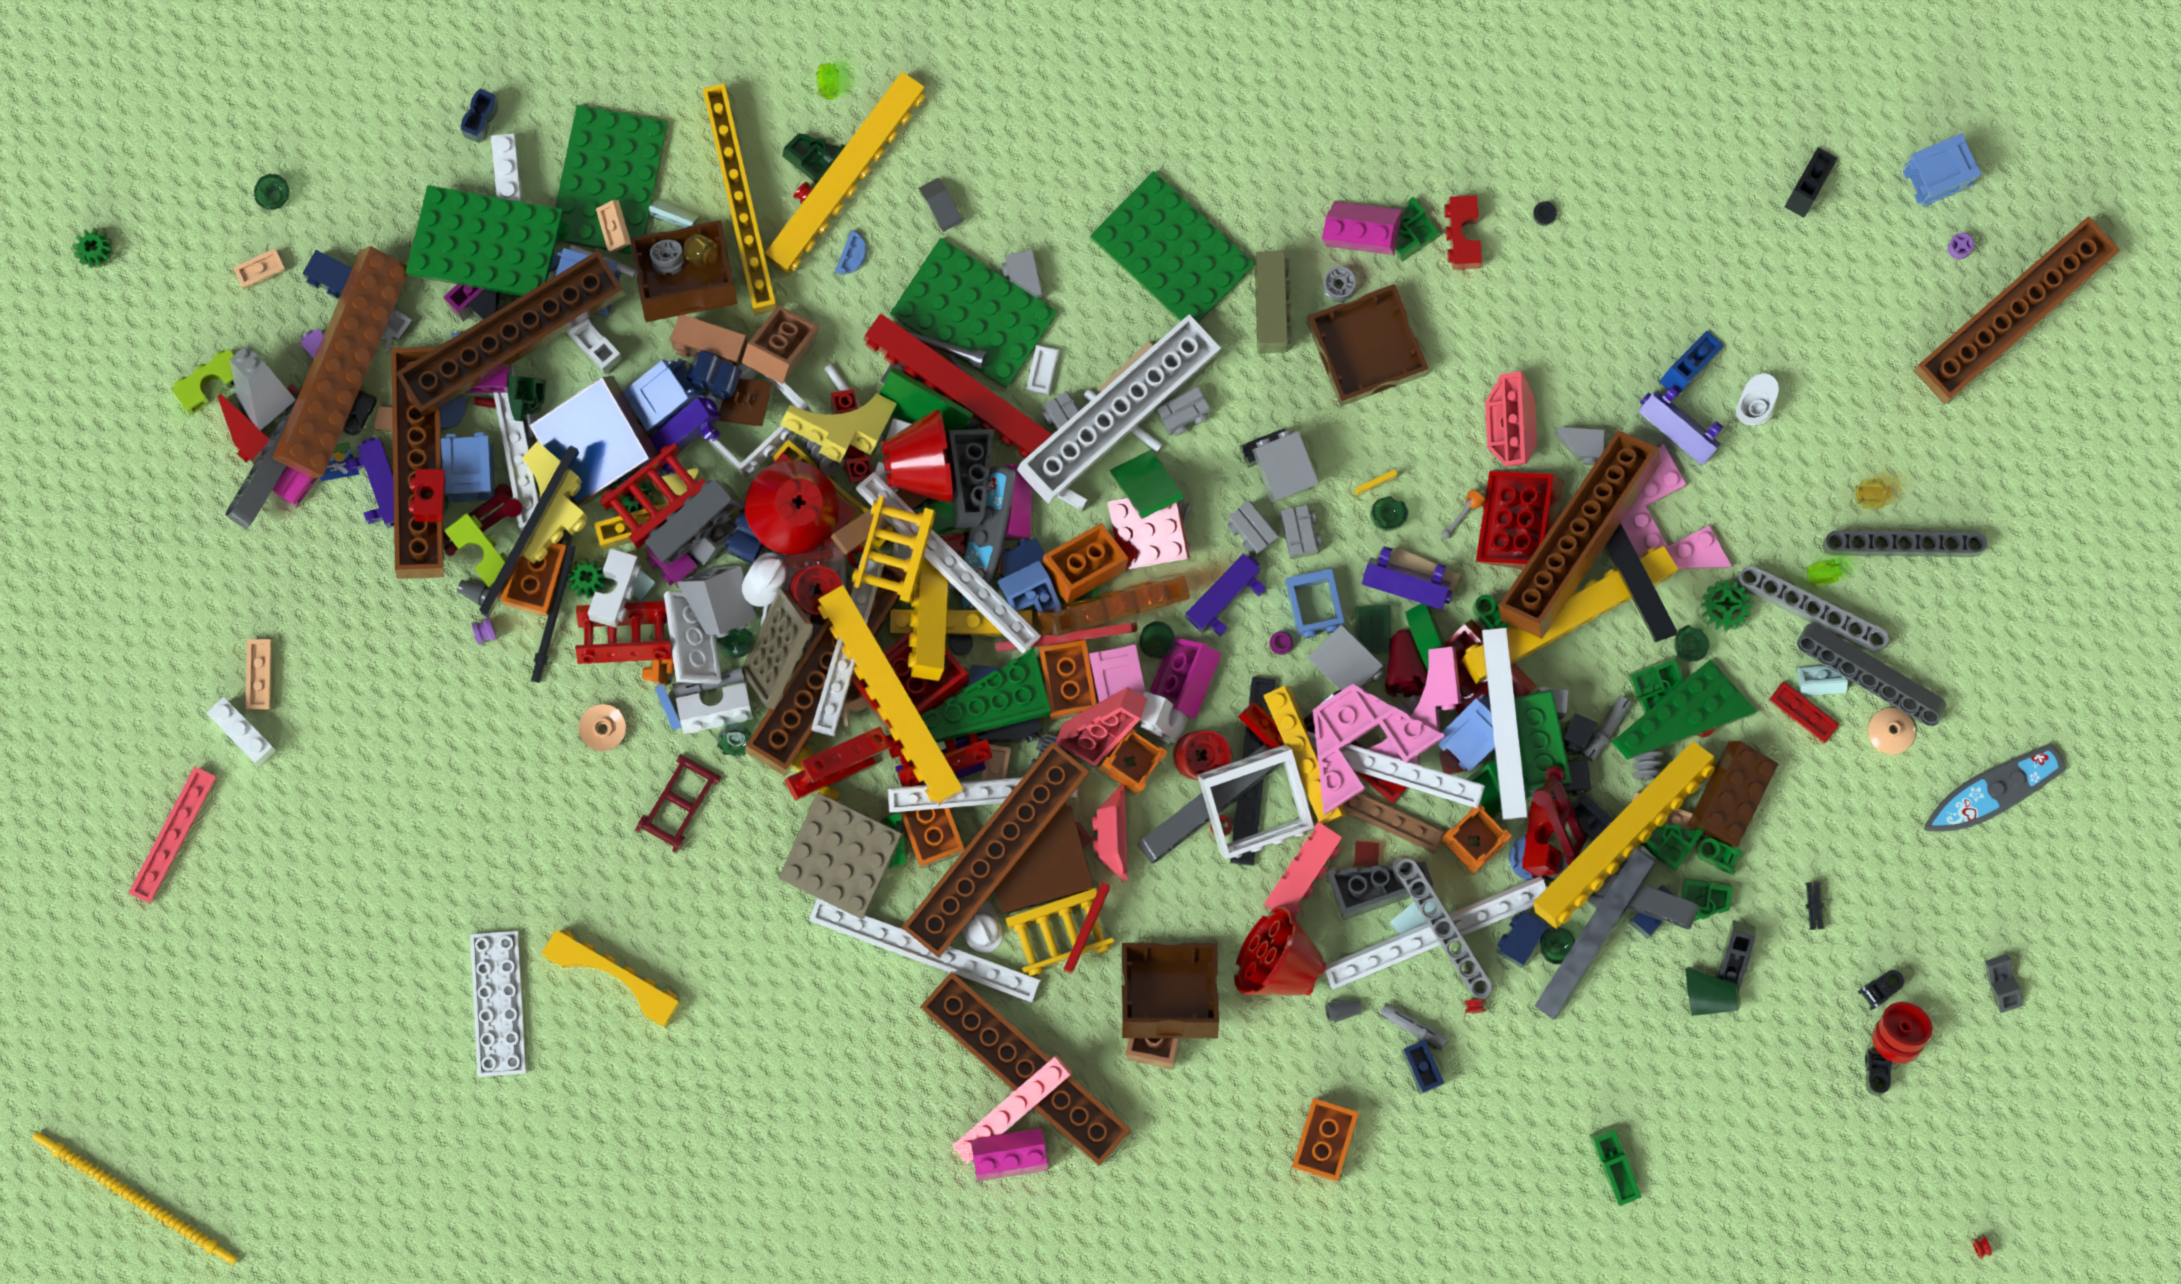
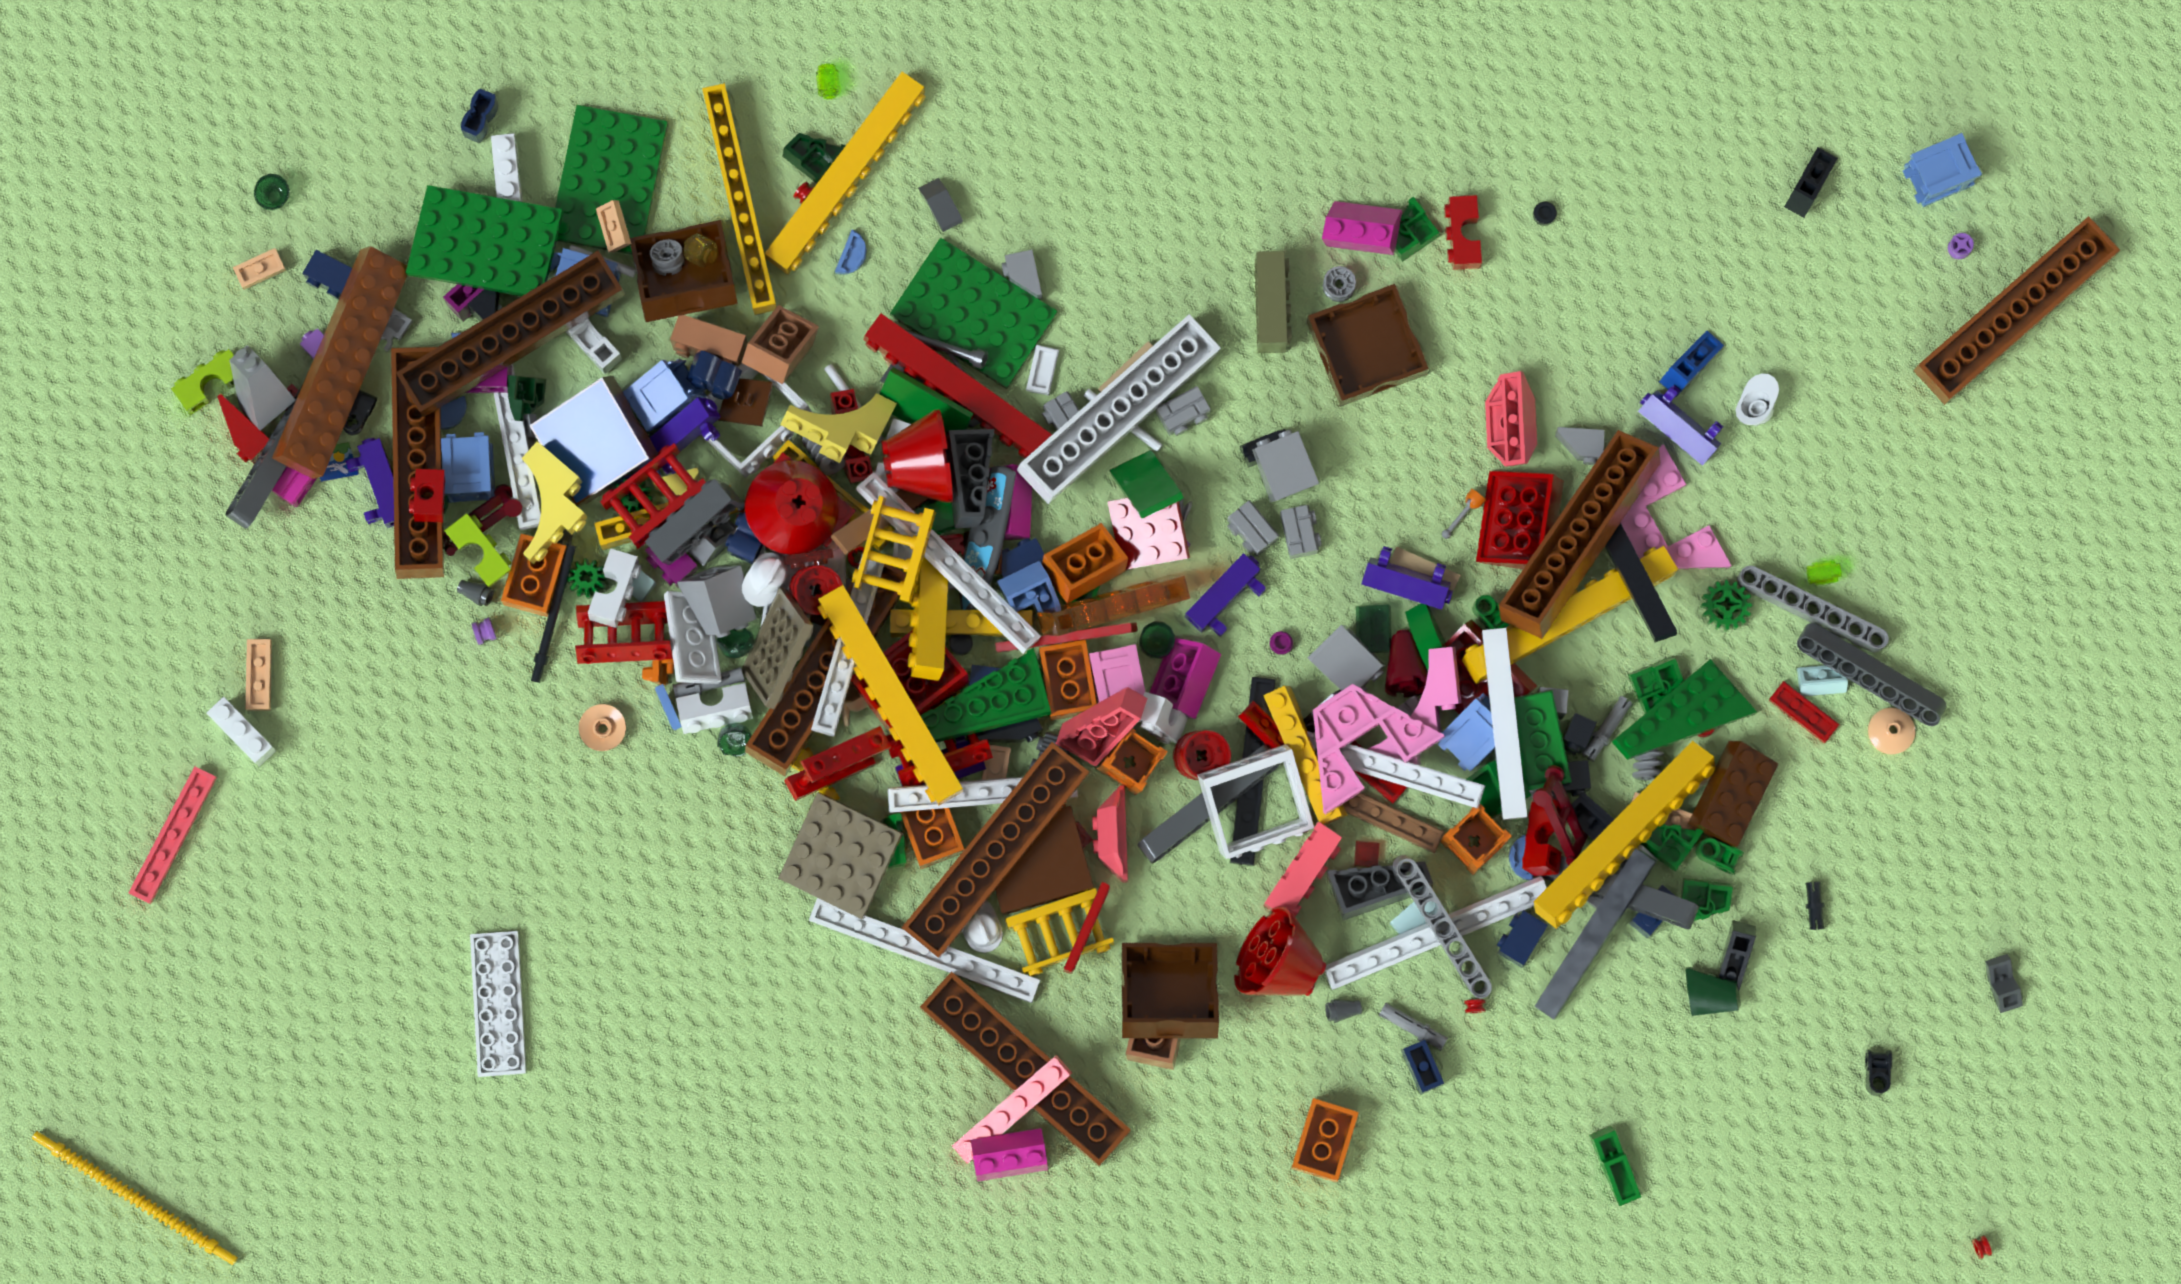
green gear [73,228,113,268] -> none
medium nougat tile [374,406,393,432] -> none
red piece [468,396,497,409] -> none
black tile [479,445,579,618] -> none
yellow arch [541,929,680,1028] -> none
dark red piece [635,754,721,854] -> none
light aqua slope [649,200,699,228] -> none
white tile [1057,488,1087,511] -> none
green plate [1090,171,1255,324] -> none
red bush [1210,815,1232,836] -> none
medium blue window [1285,568,1345,638] -> none
yellow piece [1354,469,1398,497] -> none
clear green hair [1370,496,1409,532] -> none
clear red plate [1439,750,1467,775] -> none
clear green hair [1540,926,1575,964] -> none
clear green hair [1674,625,1710,662] -> none
dark grey beam [1822,530,1987,557] -> none
clear yellow head [1855,478,1891,509] -> none
black piece [1857,970,1904,1011] -> none
red wheel [1872,1002,1933,1064] -> none
piece [1924,744,2066,832] -> none

